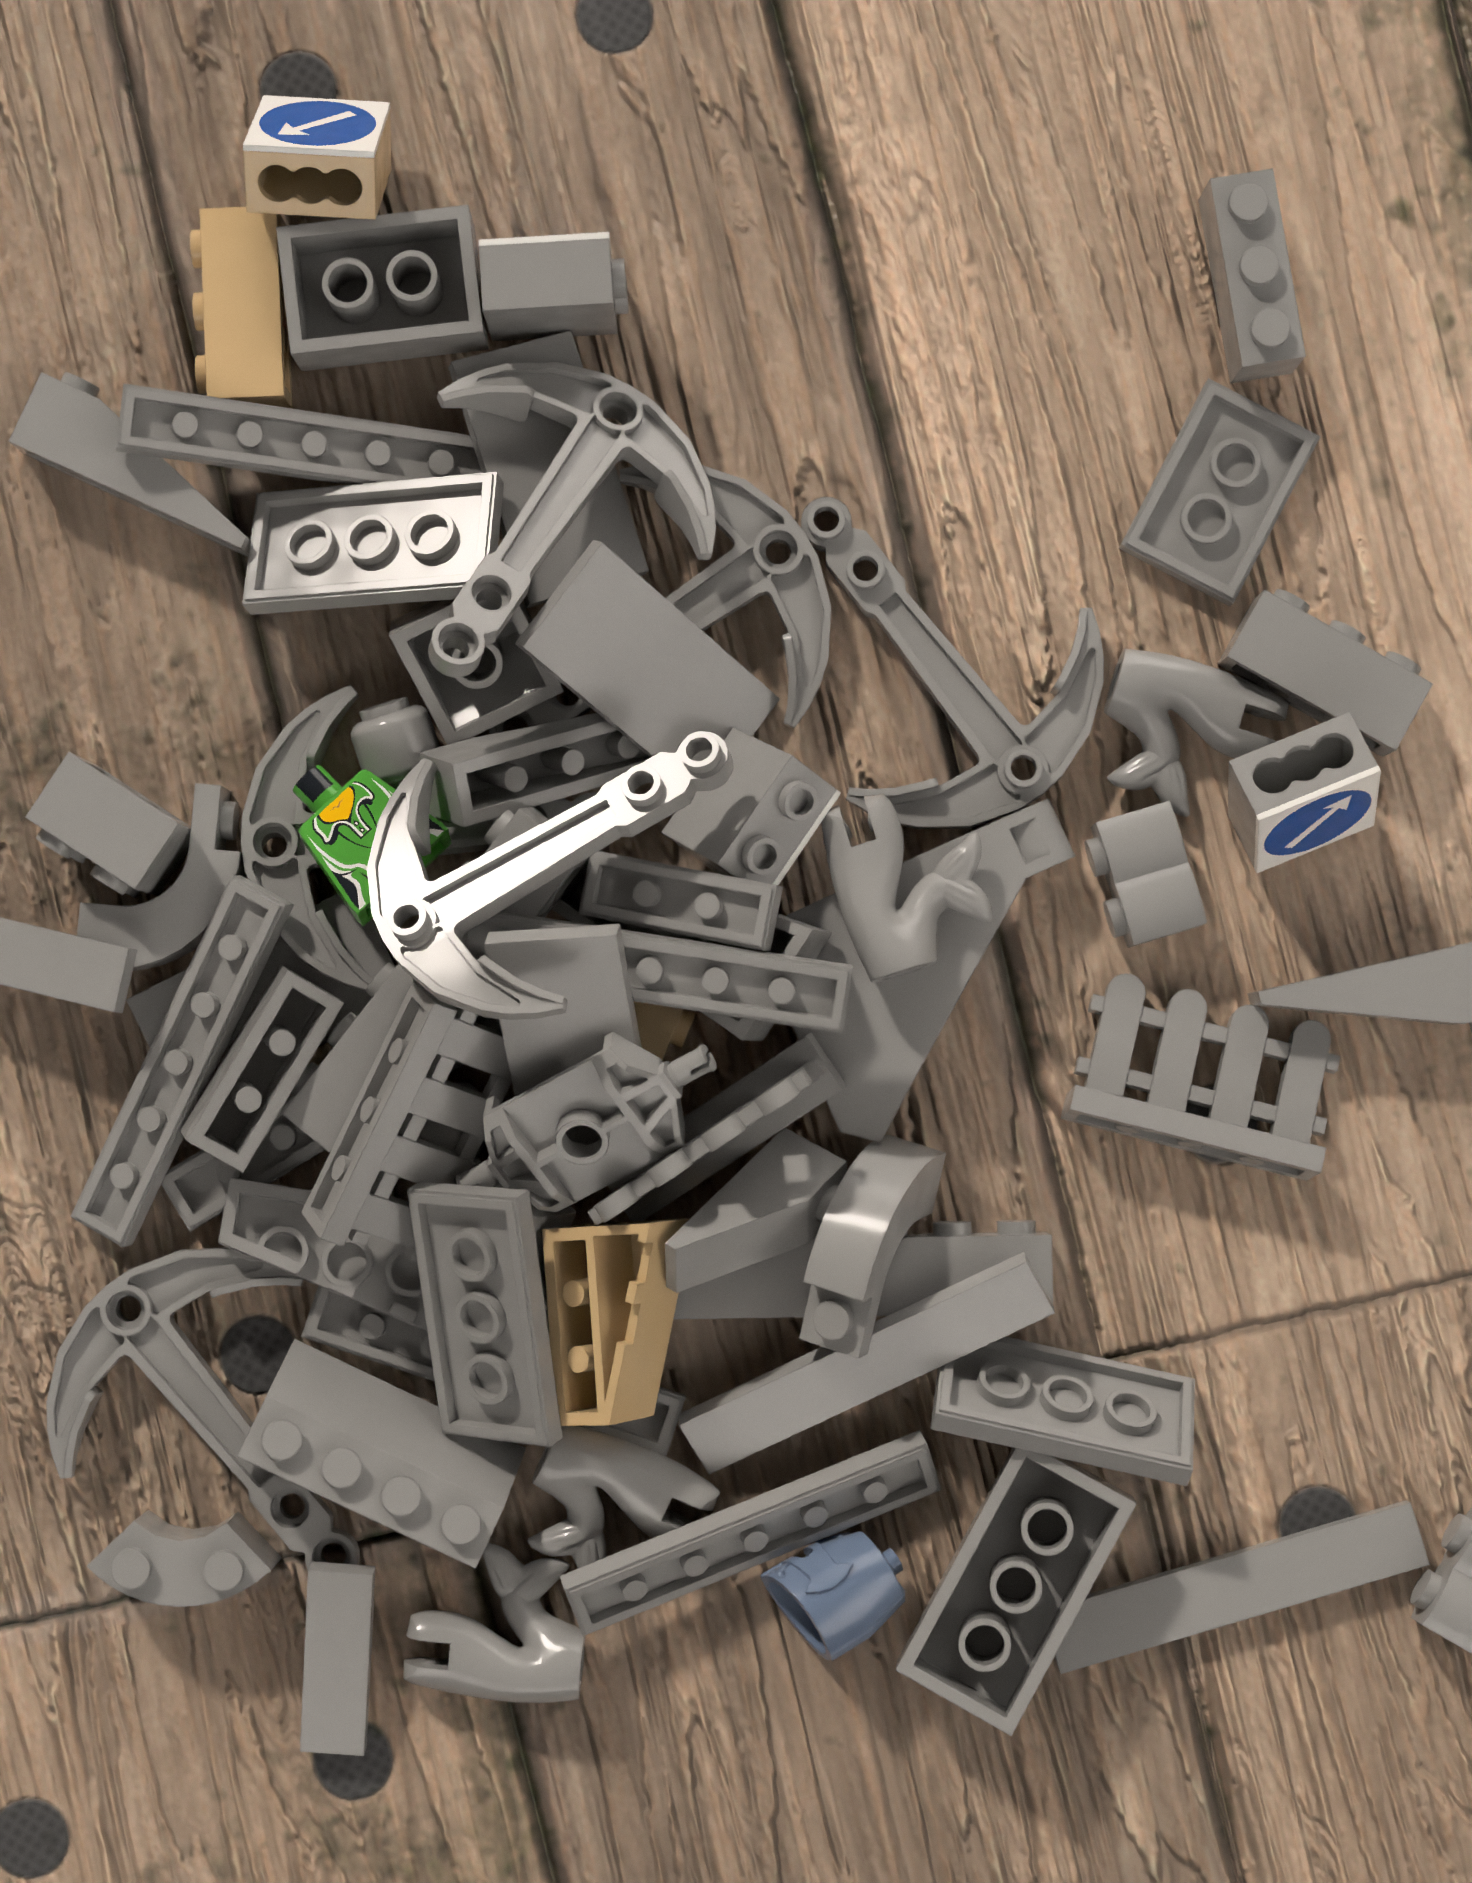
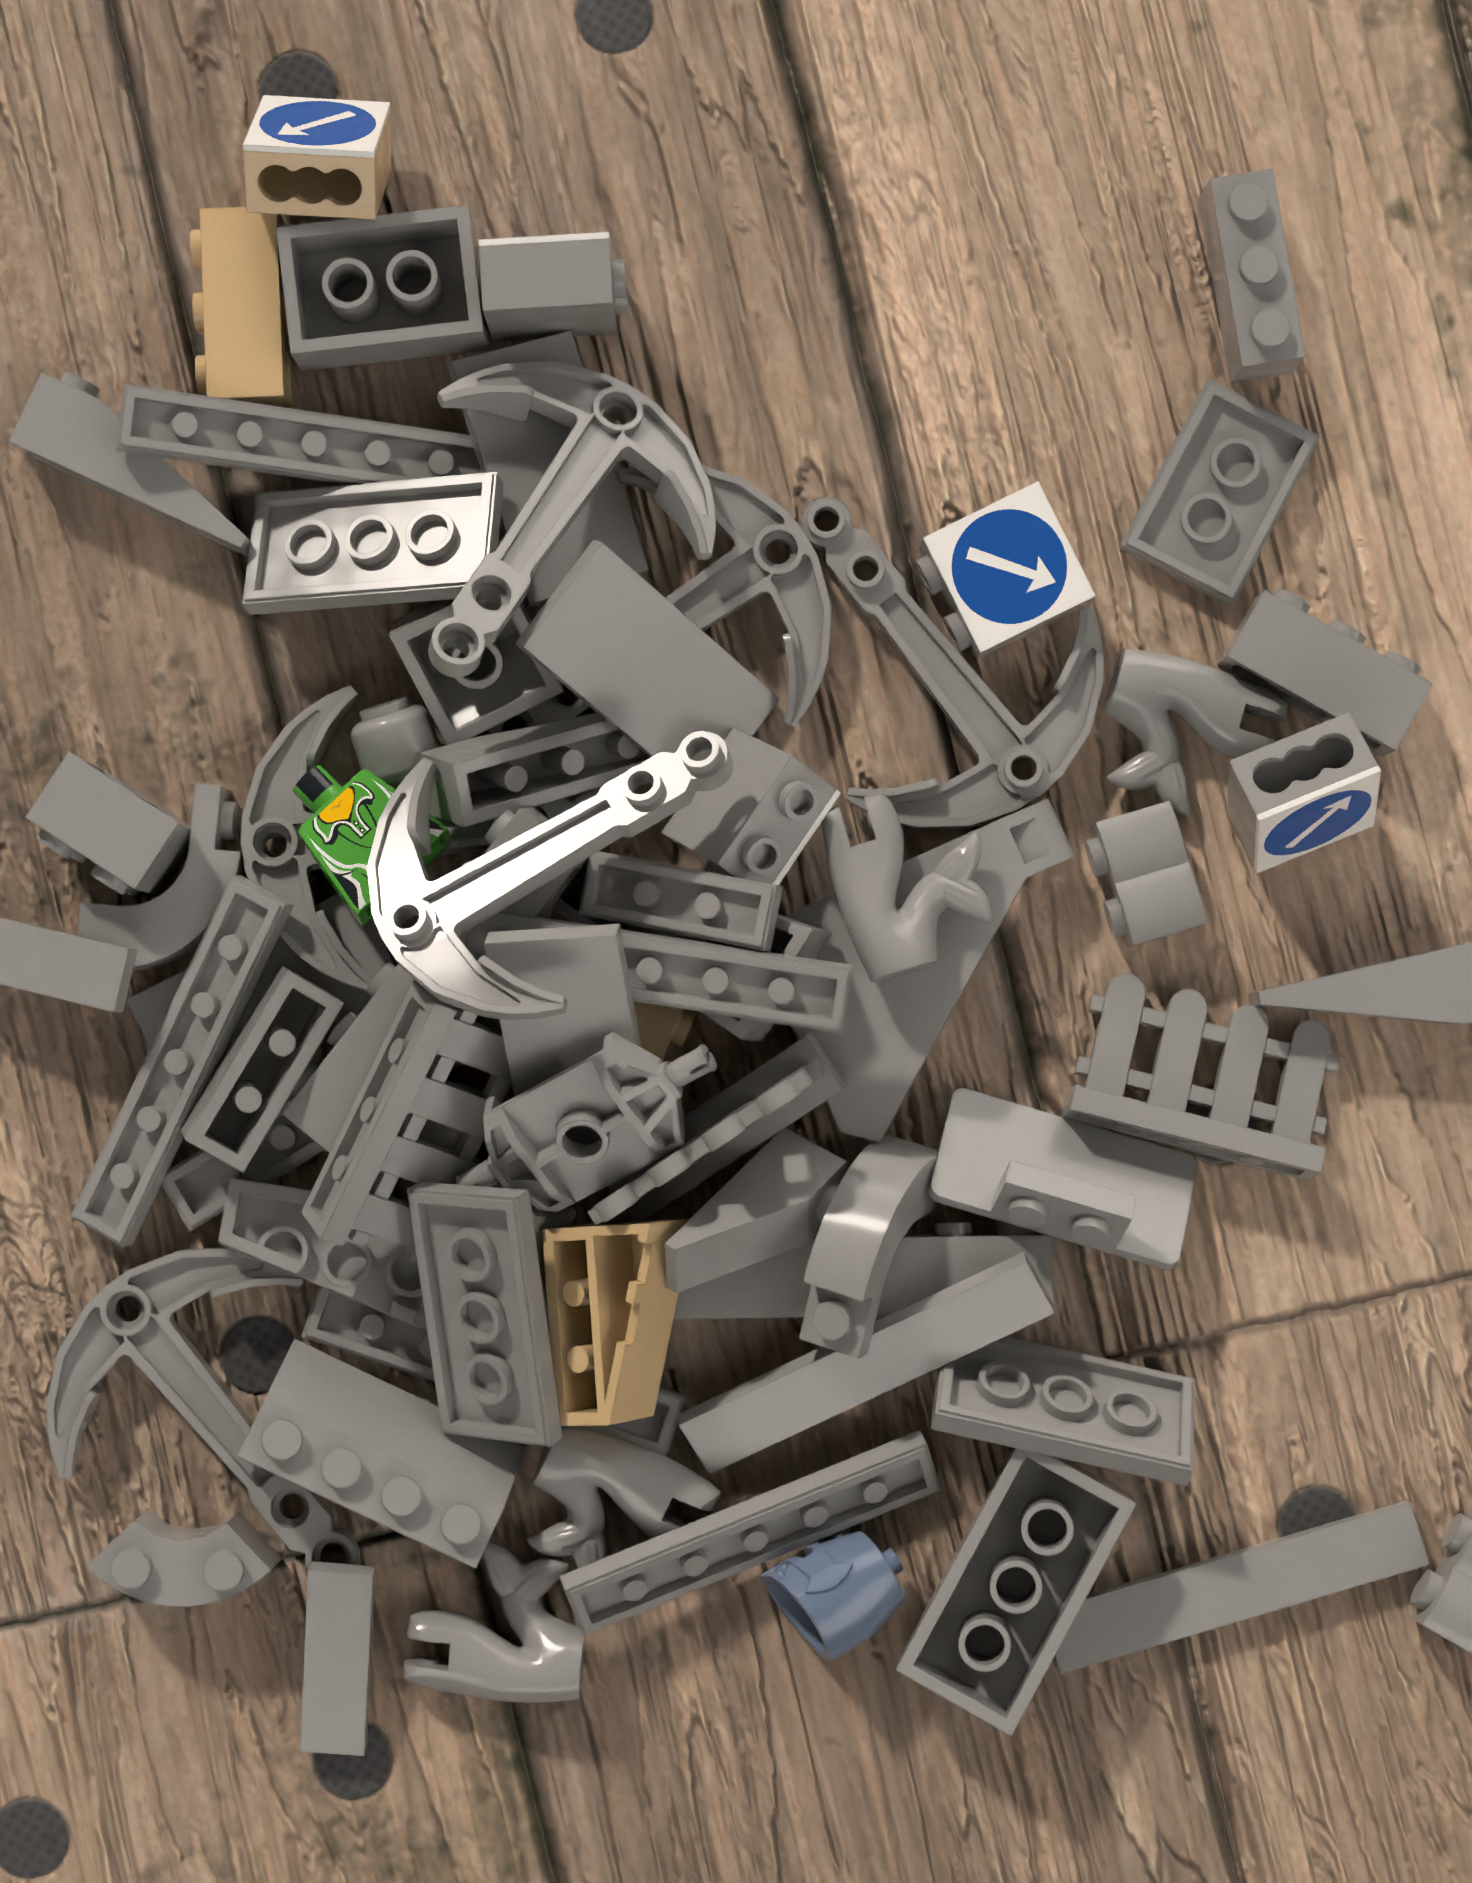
none -> piece [915,481,1096,661]
none -> light grey bracket [928,1088,1197,1270]

